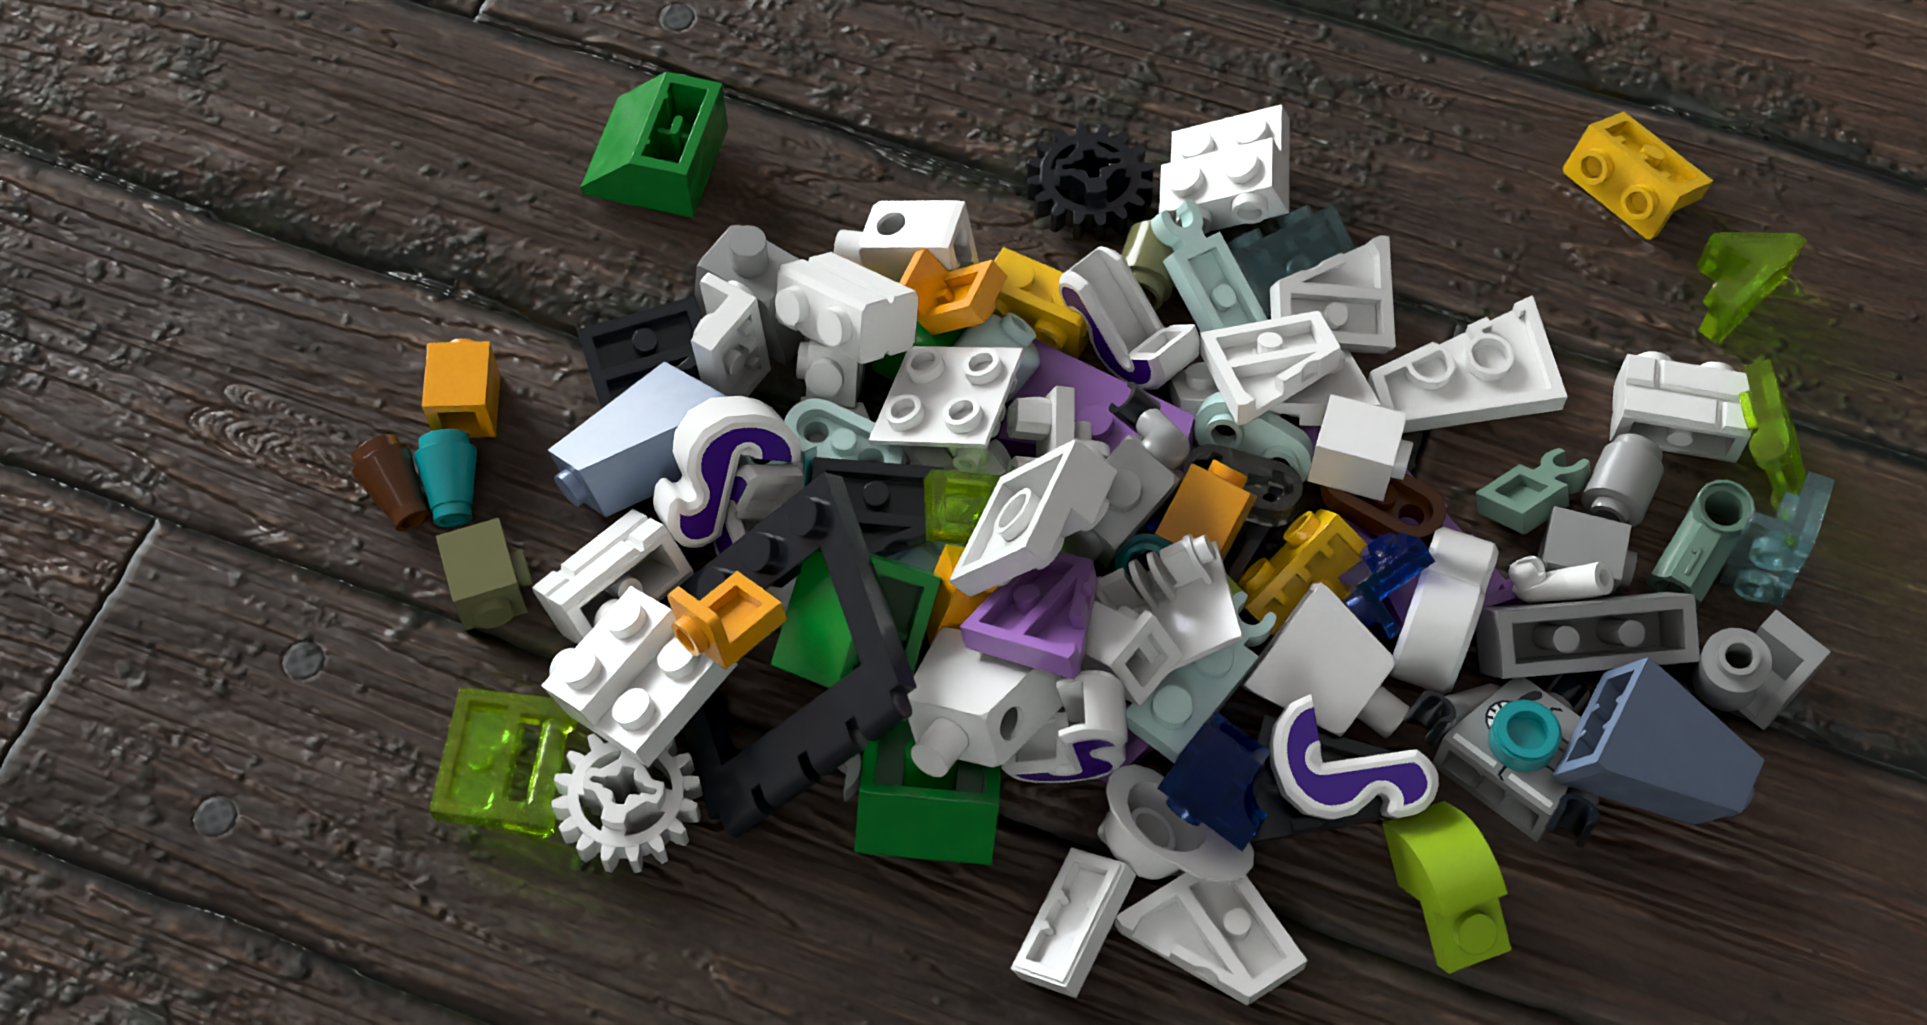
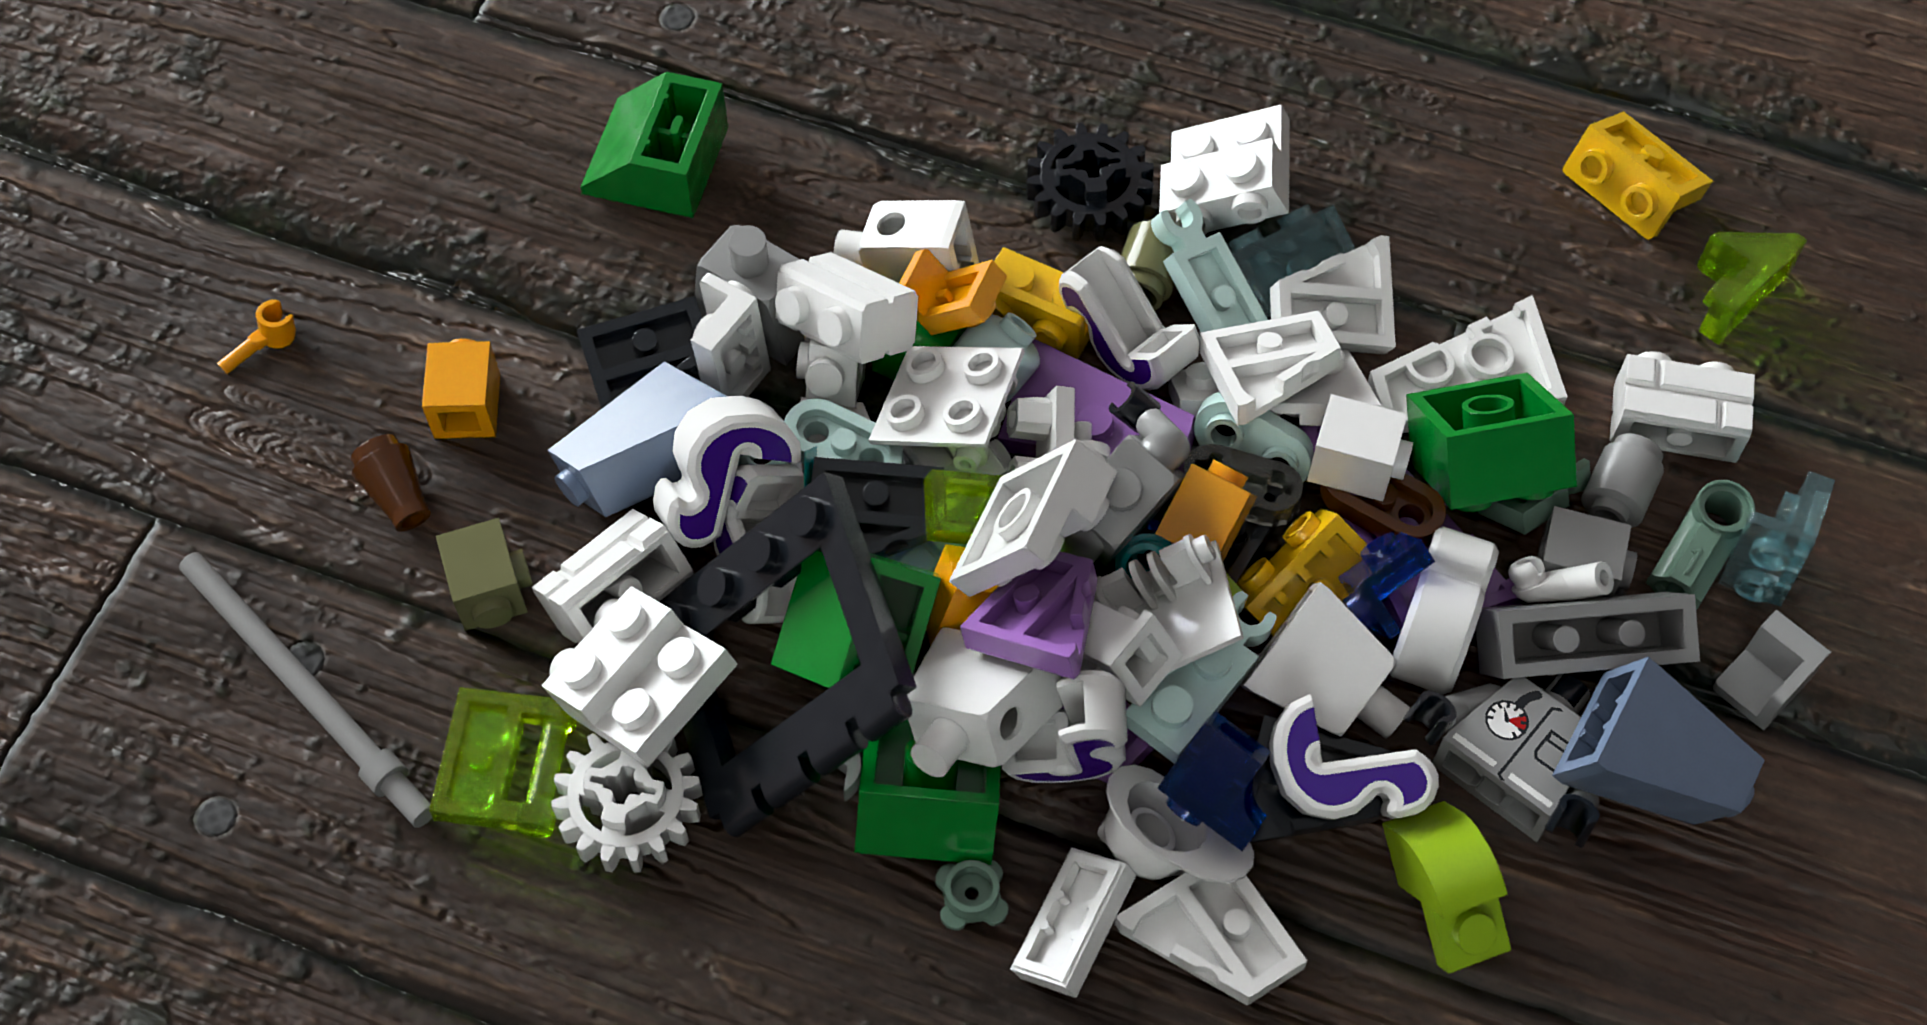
teal cone [413,429,477,527] -> none
light orange bracket [667,571,787,670] -> none
teal tile [1488,700,1562,772] -> none
light grey brick [1692,628,1772,711] -> none
clear neon green plate [1738,359,1813,523] -> none
none -> light grey bar [179,552,436,828]
none -> light orange hand [217,300,296,374]
none -> sand green plate [935,860,1008,931]
none -> green brick [1406,372,1577,512]

